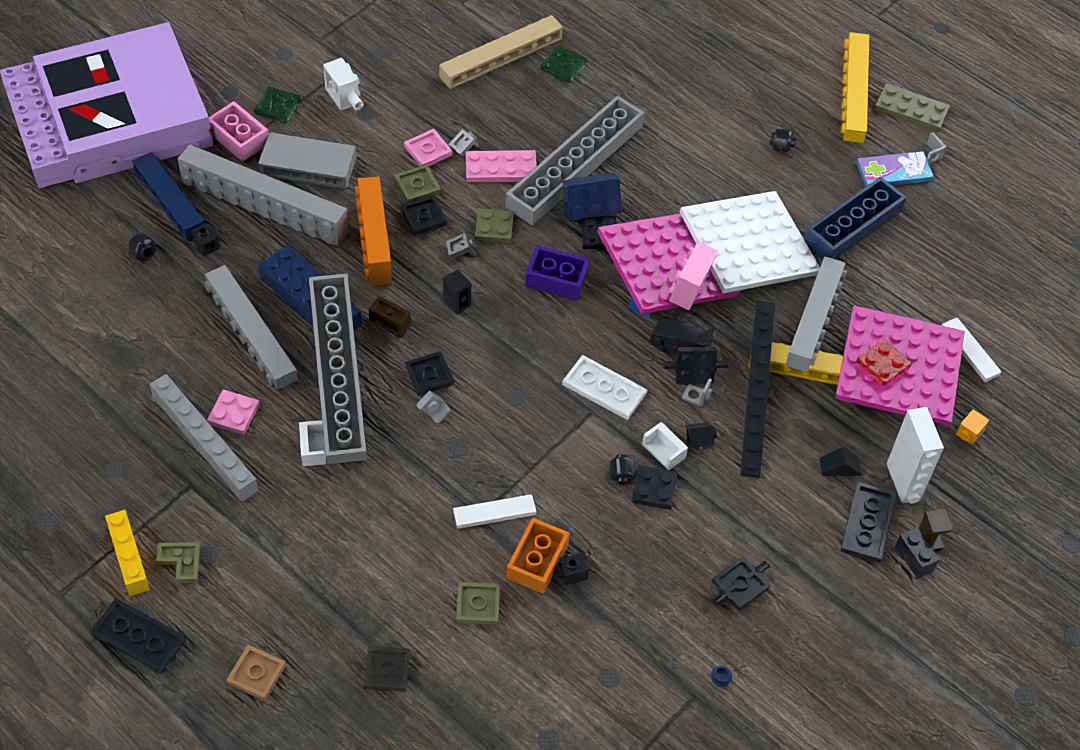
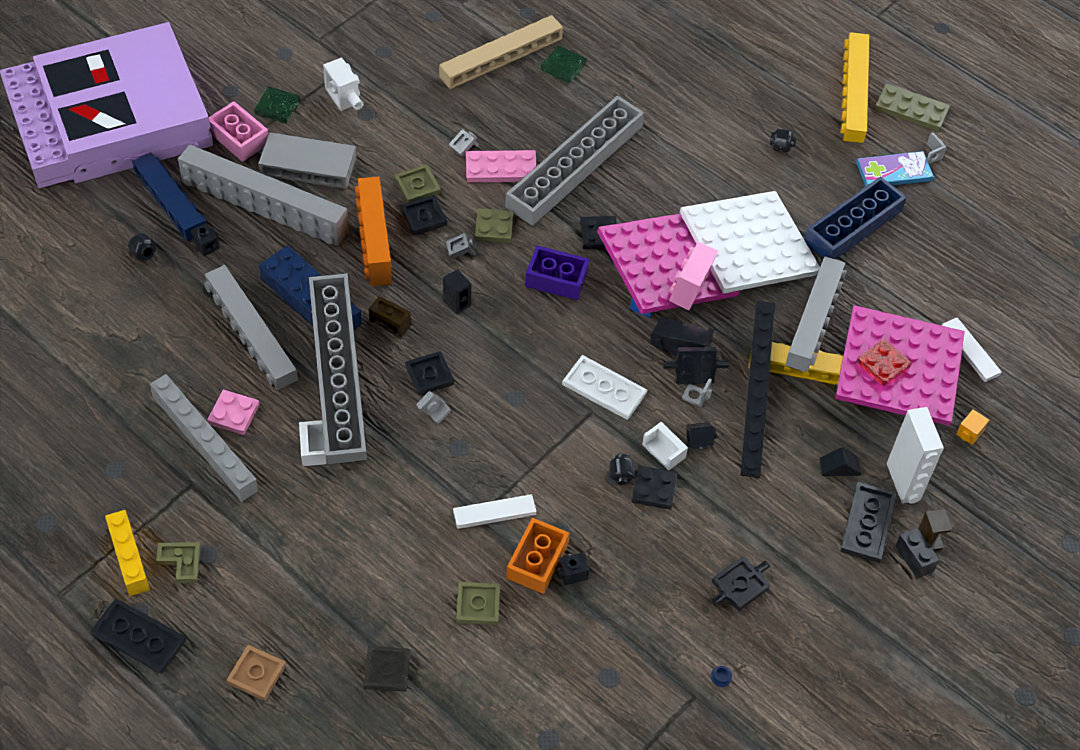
bright pink plate [404,129,452,166] -> none
dark blue brick [562,173,622,221] -> none

